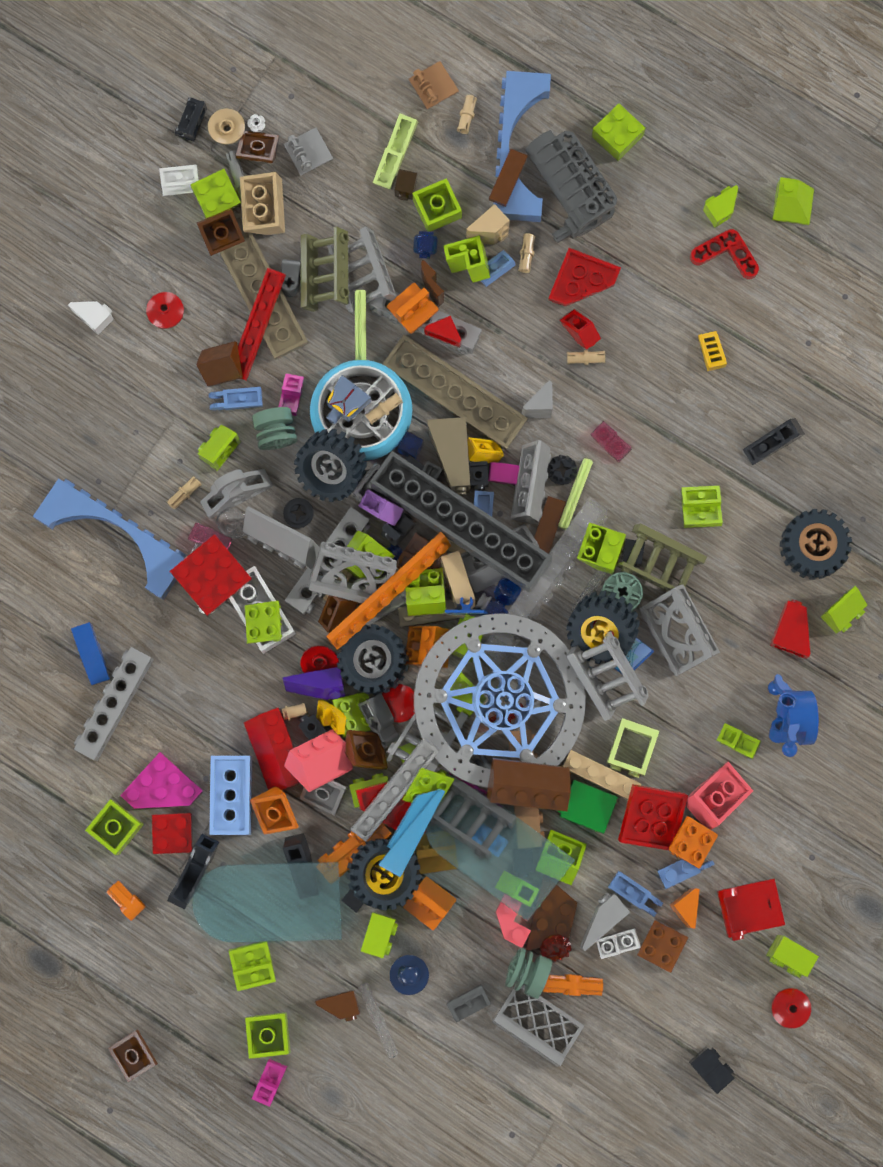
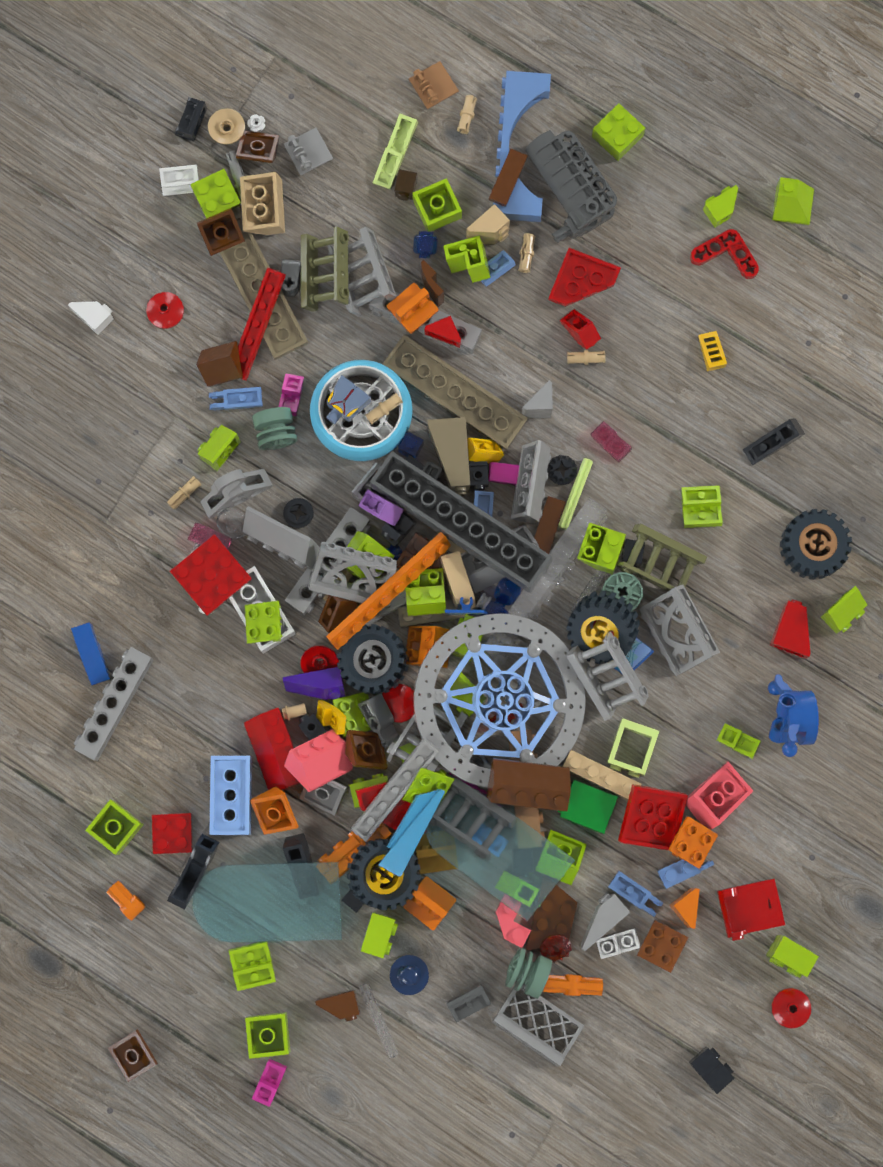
medium blue arch [33,478,186,600] -> none
dark pink plate [120,752,203,809] -> none
black wheel [294,429,367,502] -> none
yellowish green axle [355,290,366,360] -> none

